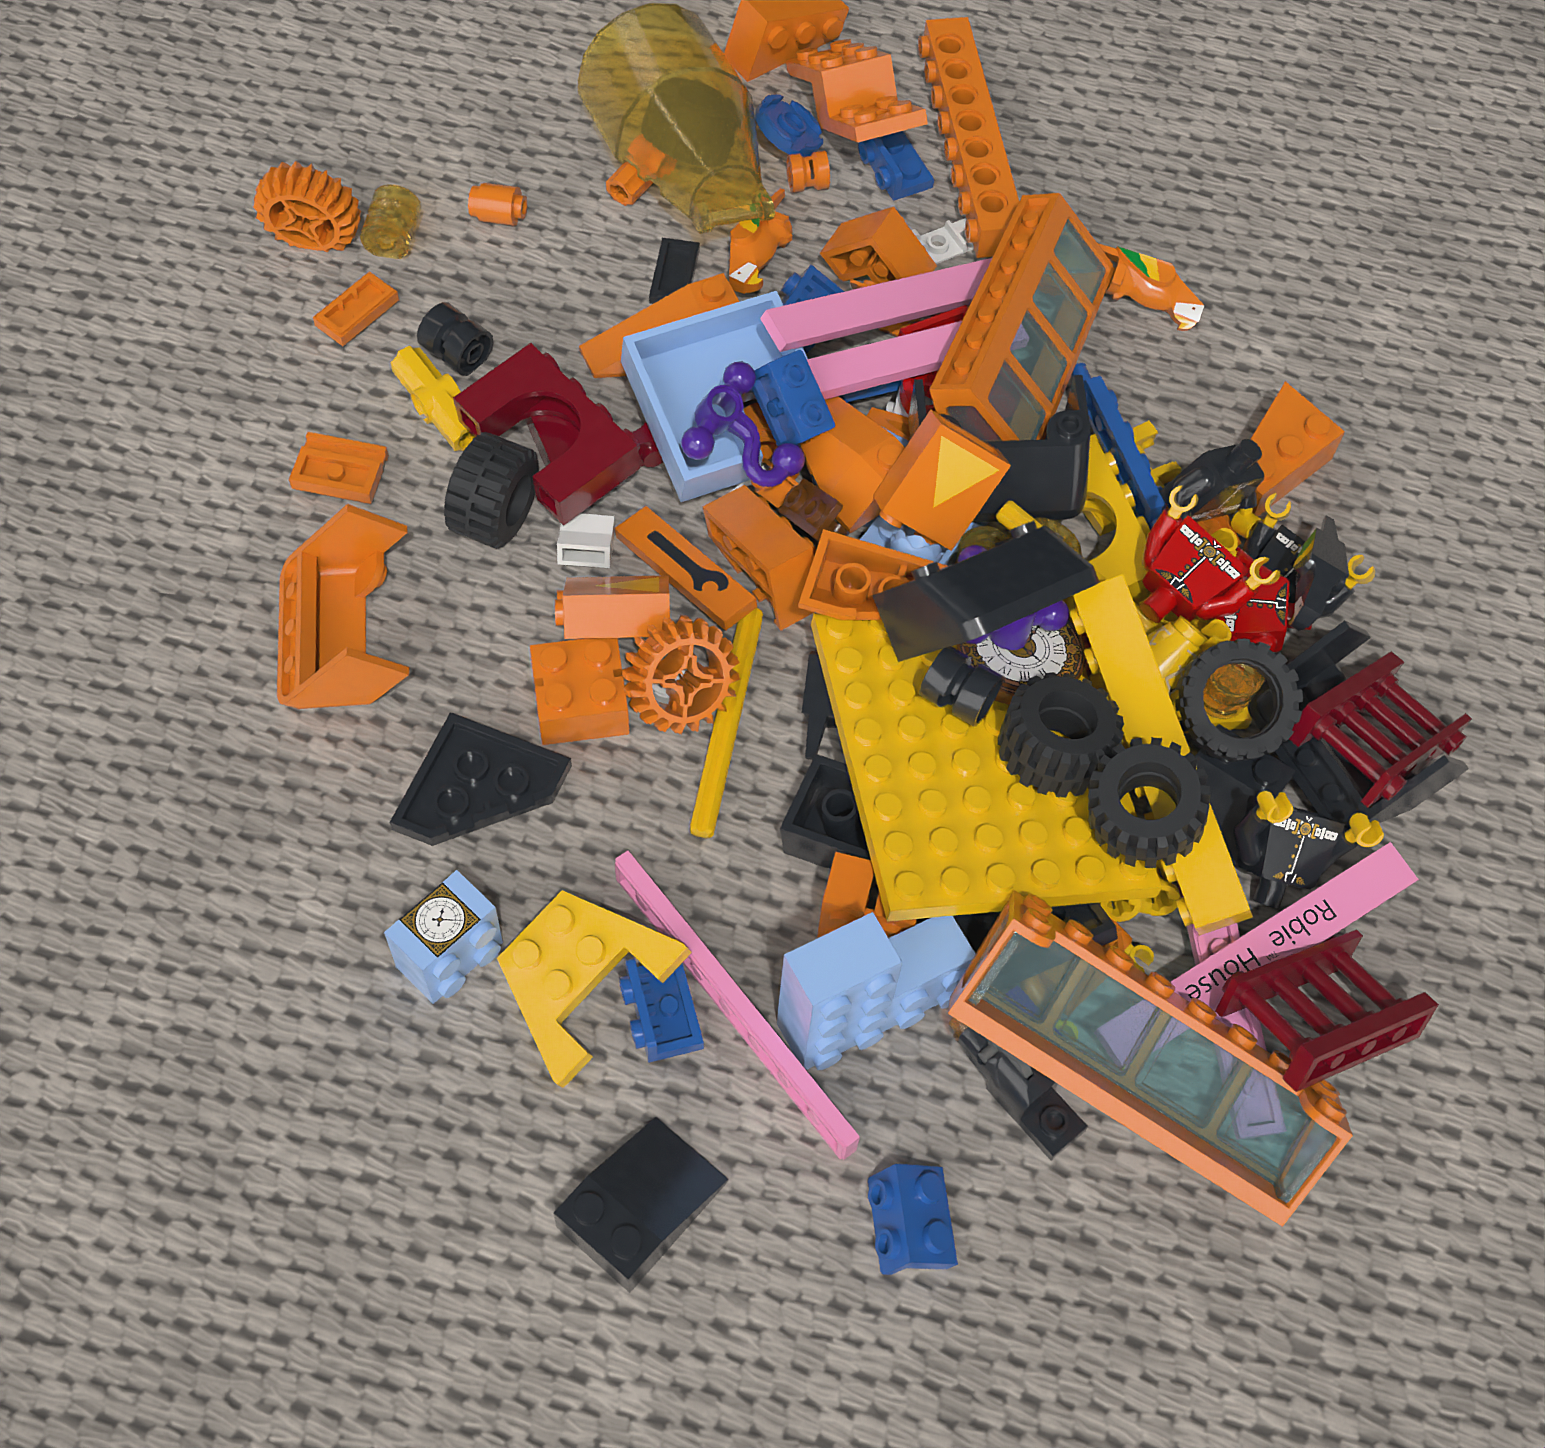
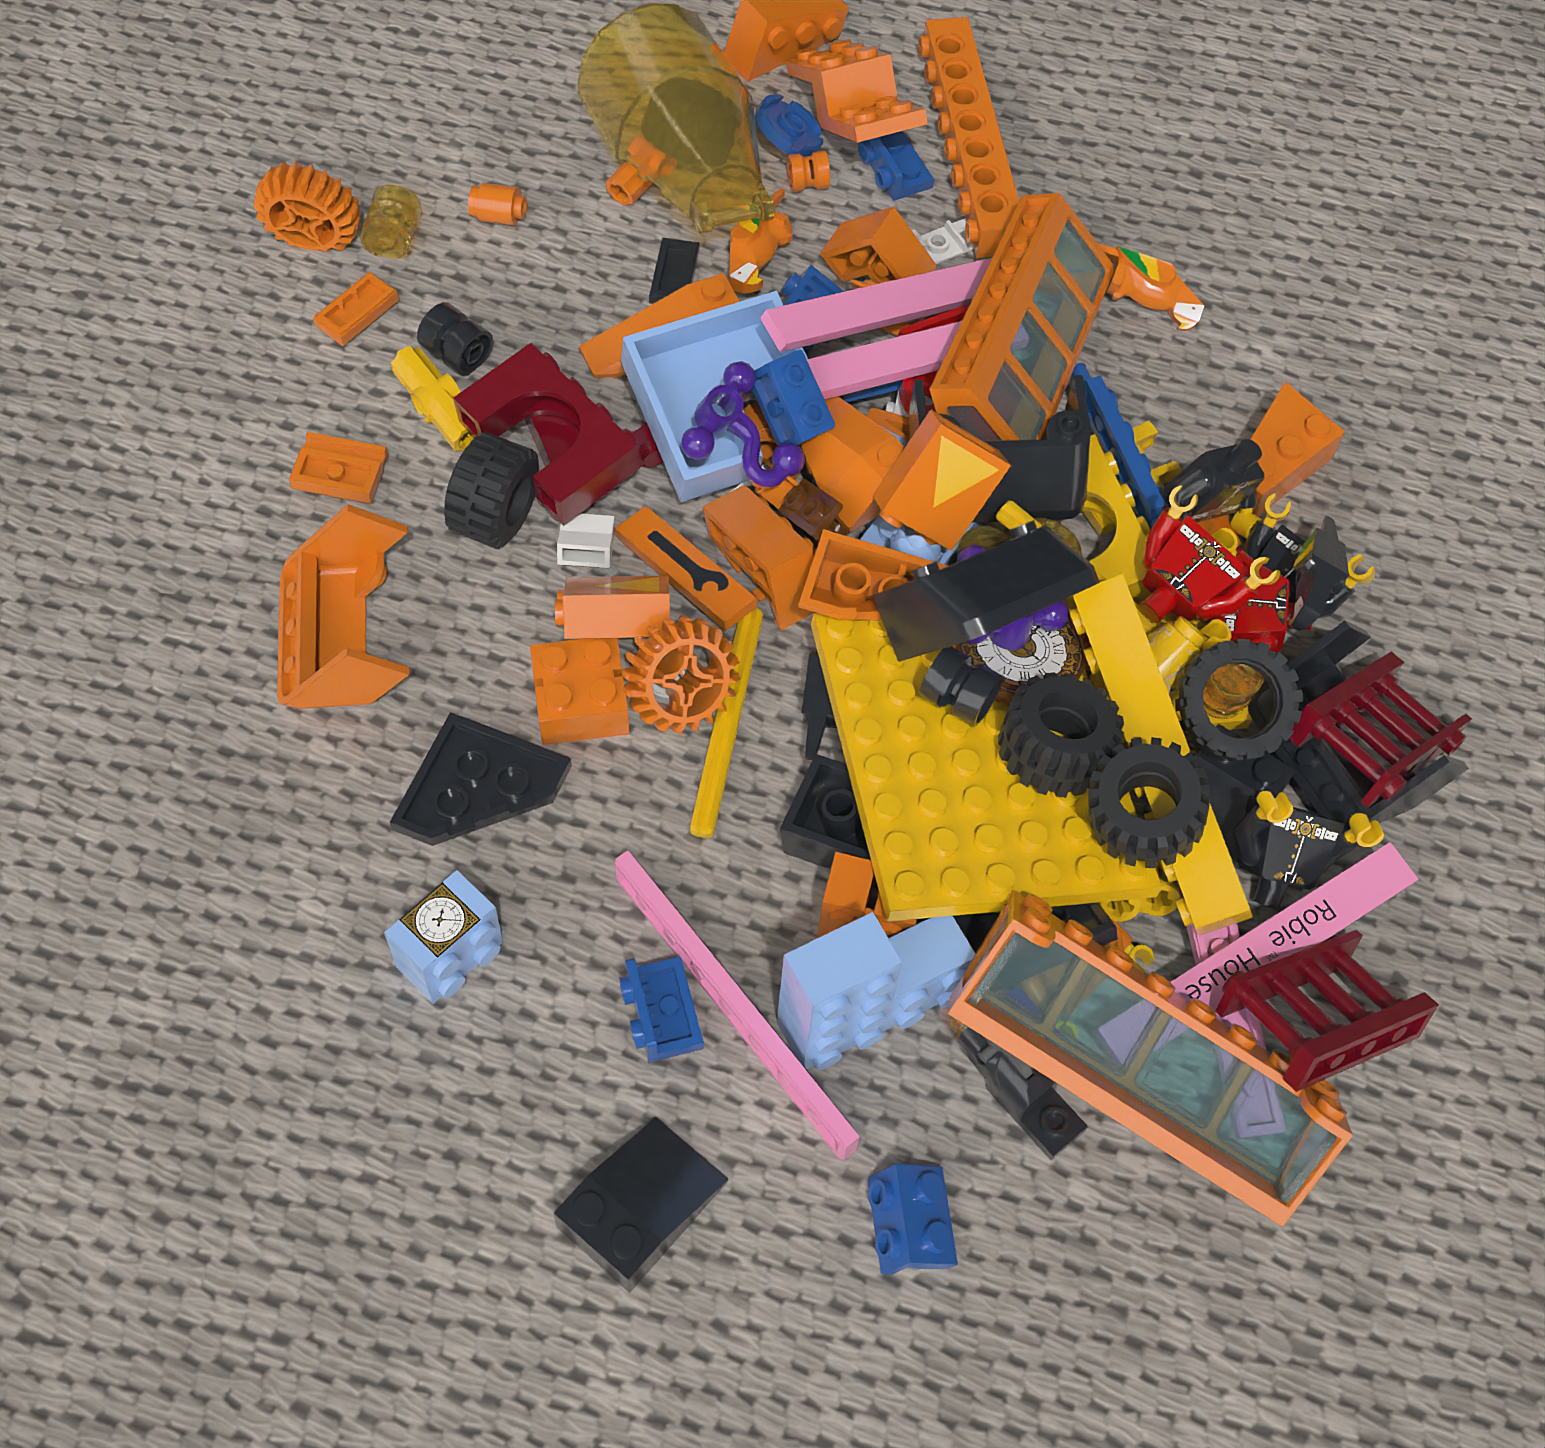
yellow wing [497,890,692,1088] -> none

